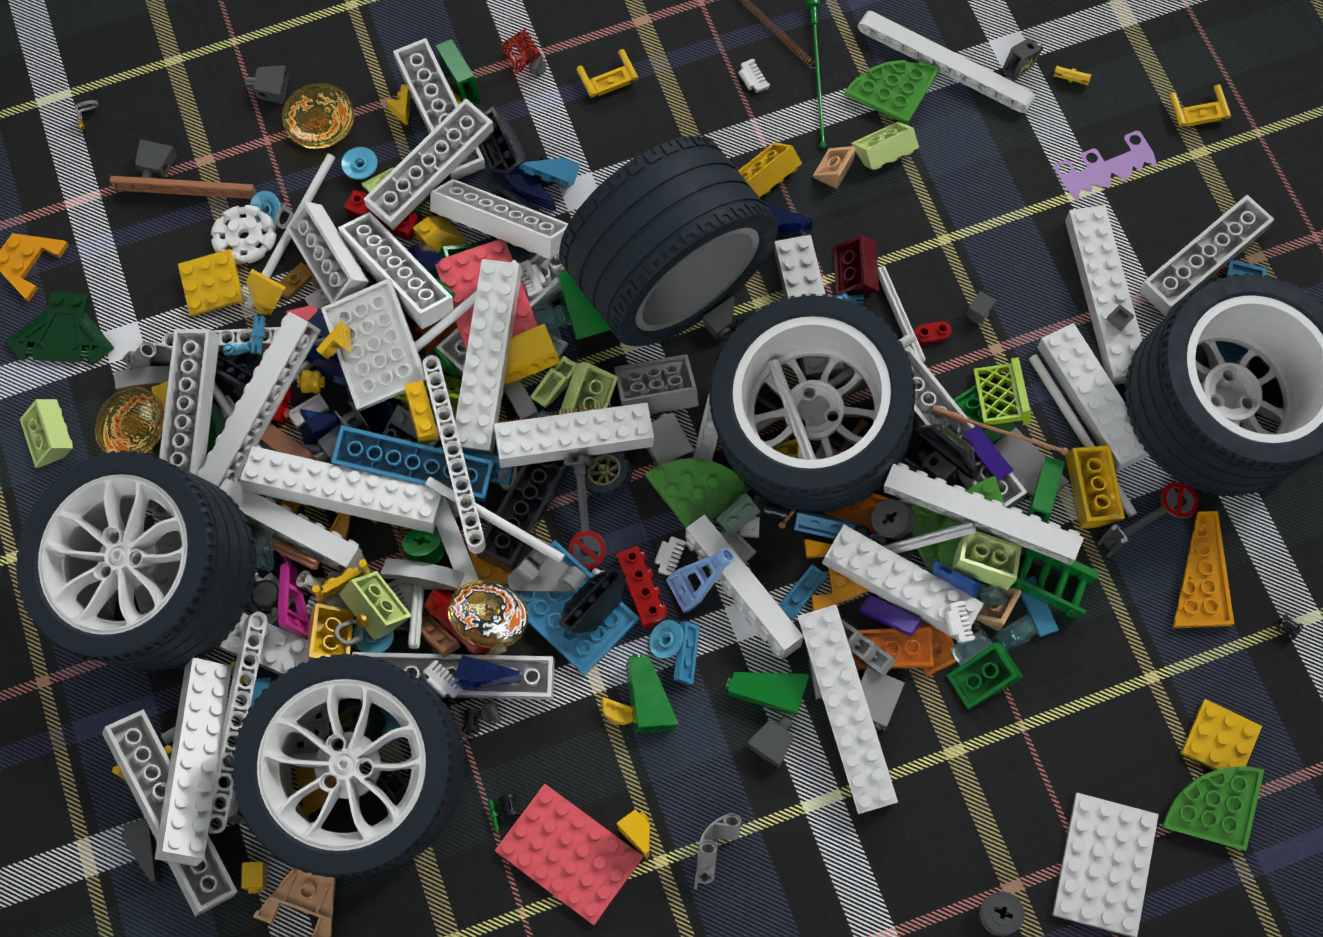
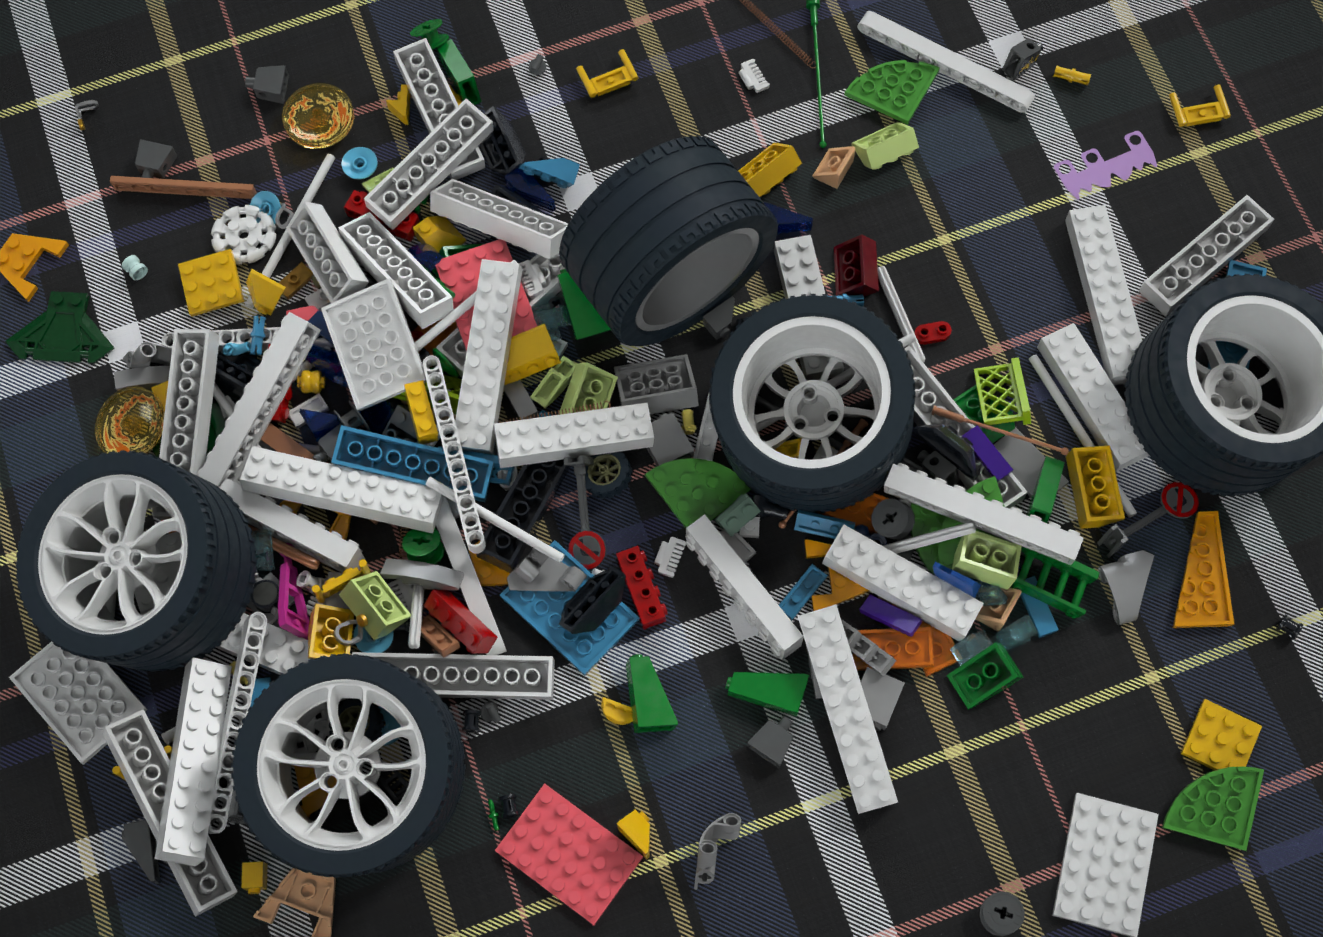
yellowish green slope [20,399,73,468] -> none
yellow slope [316,321,351,359] -> none
white piece [425,660,465,699] -> none
dish [448,580,529,648] -> none
clear blue slope [454,655,521,690] -> none
clear red plate [500,29,541,73] -> none
medium azure dish [649,620,683,659] -> none
light blue plate [666,548,734,613] -> none
dark azure plate [674,621,700,685] -> none
white axle [768,359,816,460] -> none
white piece [944,601,975,643] -> none
dark grey brick [966,291,997,325] -> none
dark grey plate [1106,304,1134,331] -> none
none -> white plate [9,641,147,765]
none -> light aqua wheel [122,255,148,281]
none -> green piece [410,19,449,49]
none -> light yellow pin [681,409,697,435]
none -> light grey panel [1098,550,1154,625]

